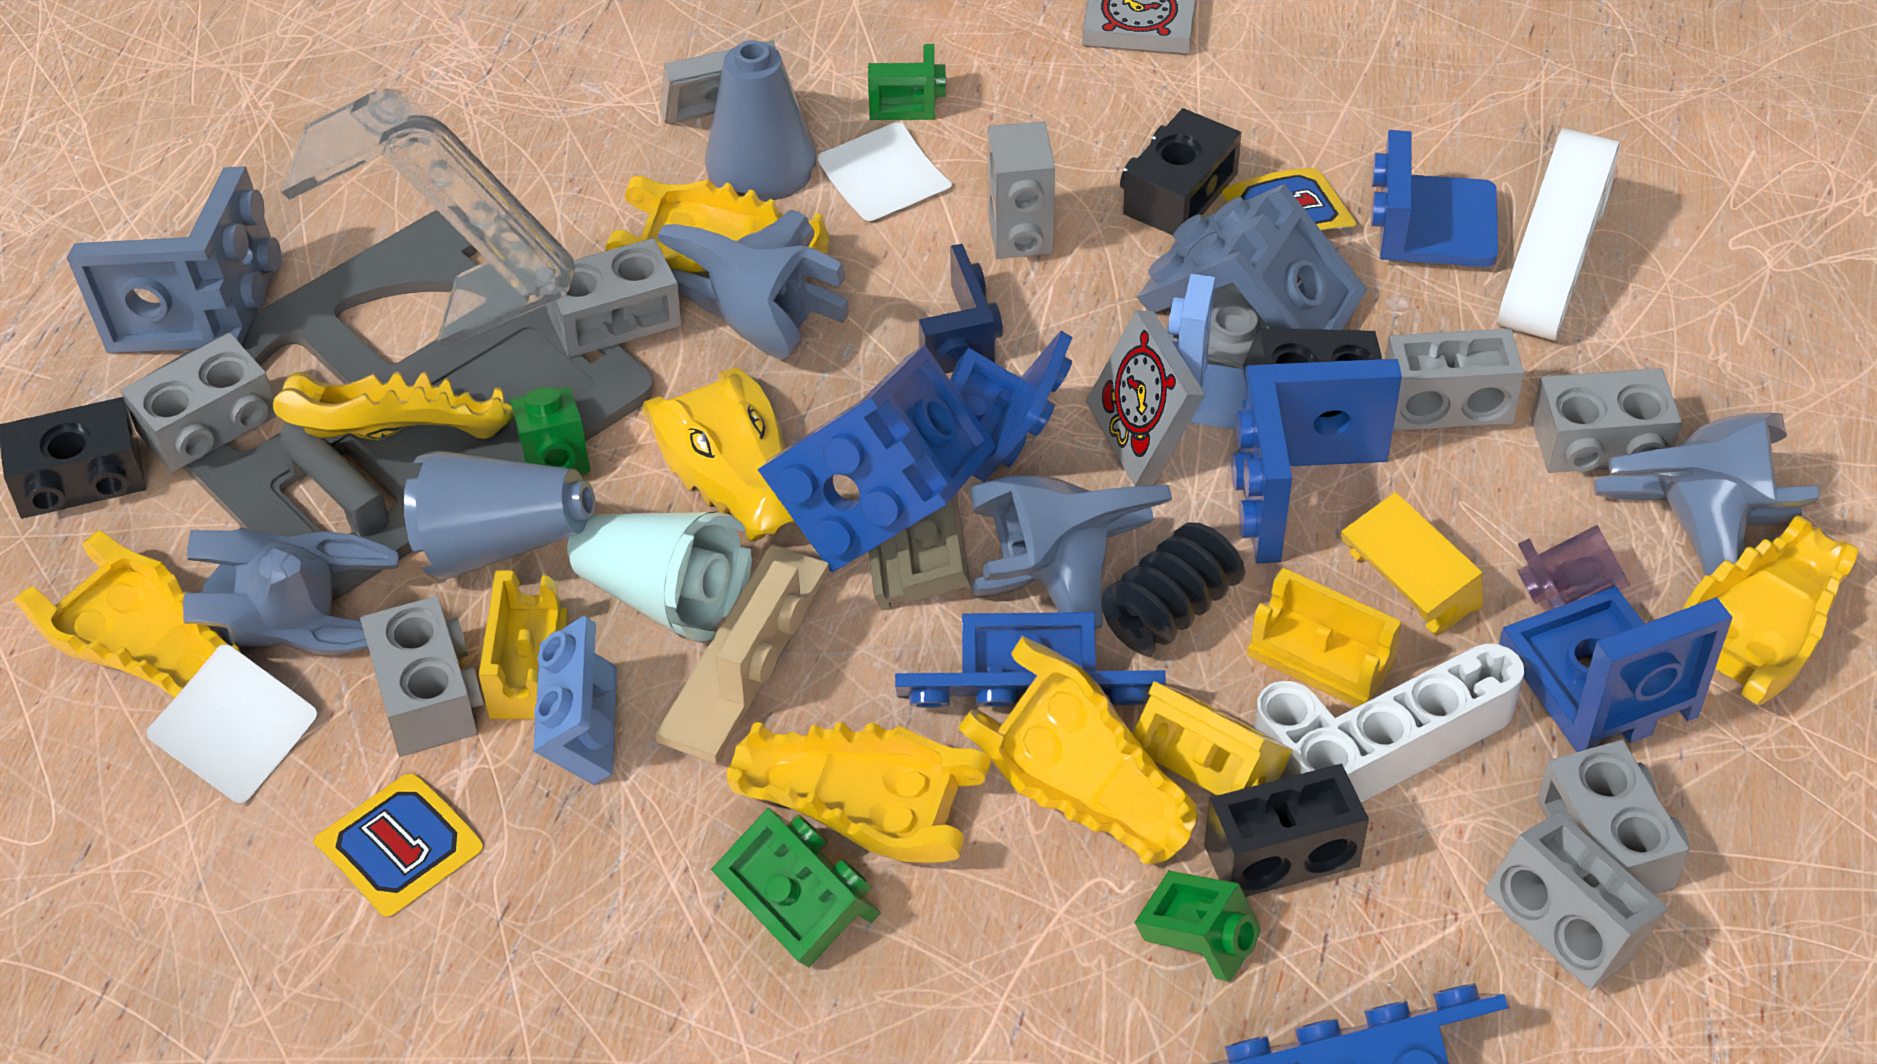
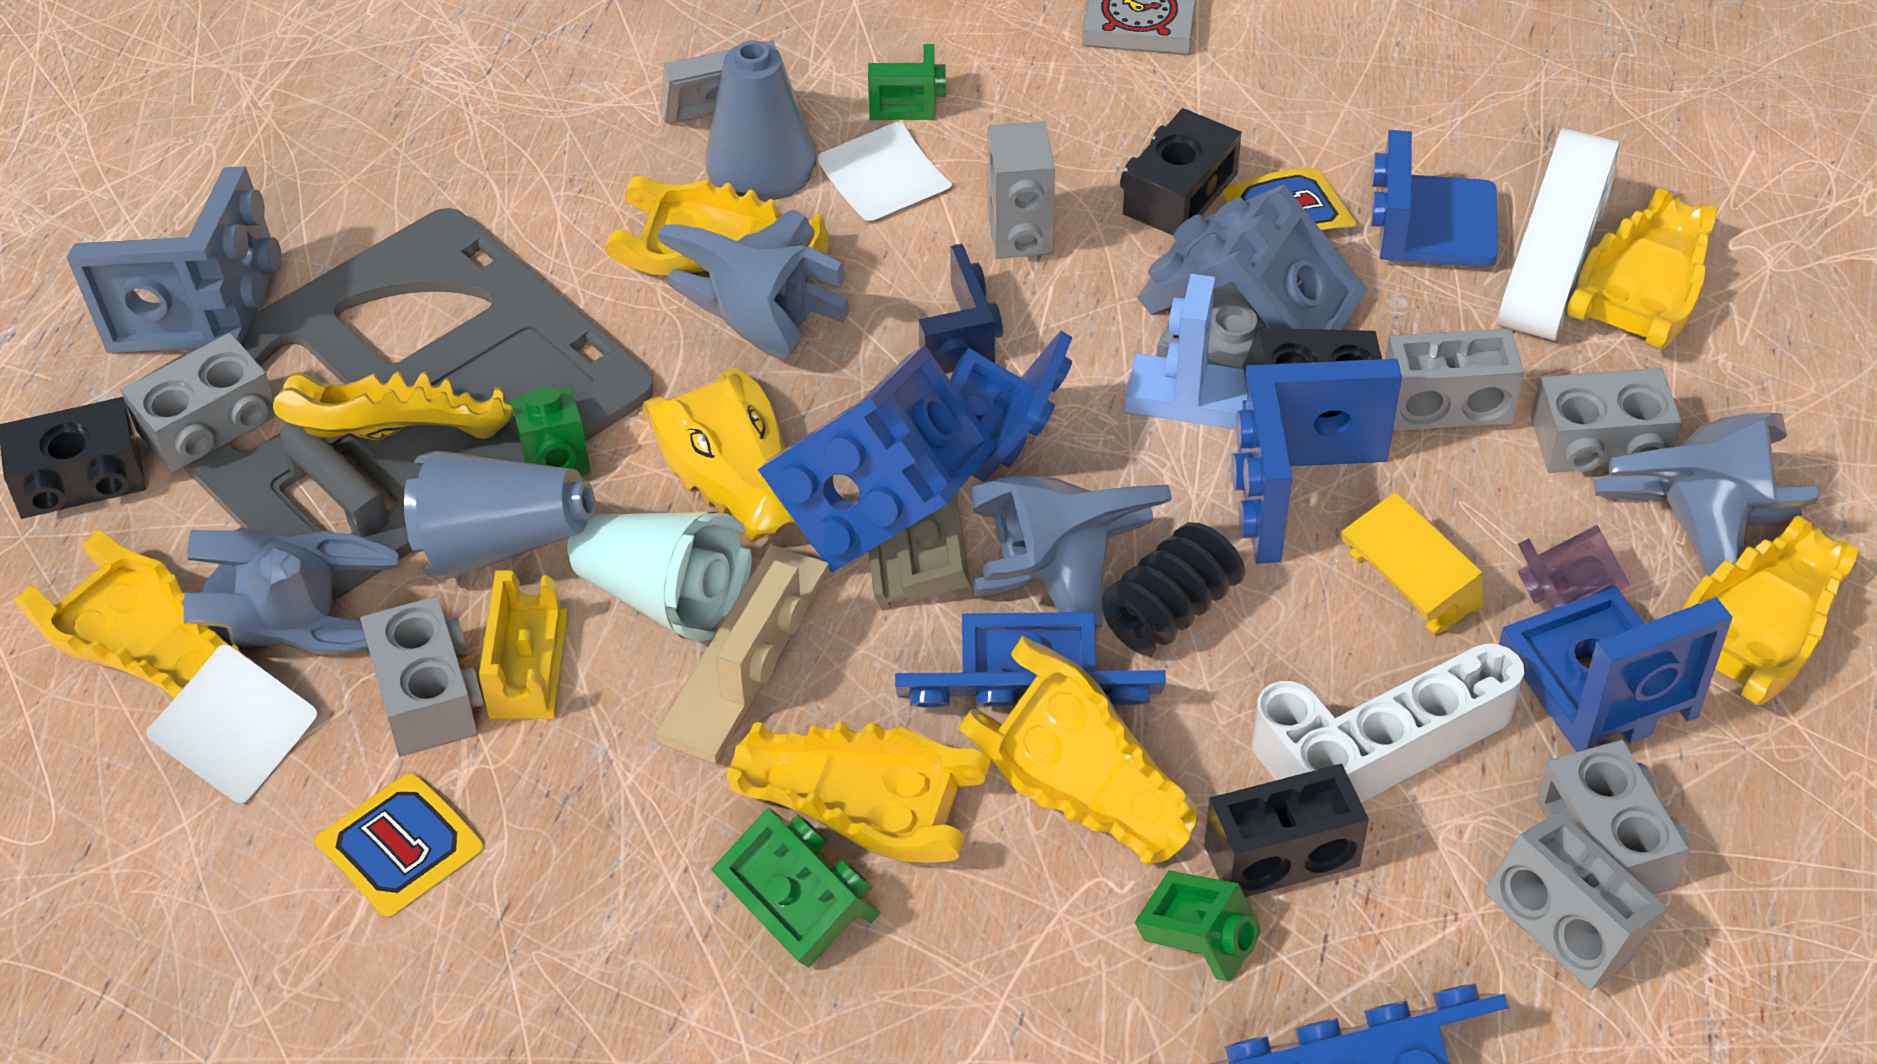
clear windscreen [281,89,575,349] -> none
medium blue bracket [533,616,617,785] -> none
light grey brick [541,238,681,358] -> none
light grey tile [1086,310,1206,486] -> none
yellow hinge [1133,681,1293,795] -> none
yellow hinge [1246,567,1402,707] -> none
none -> yellow animal [1567,188,1718,350]

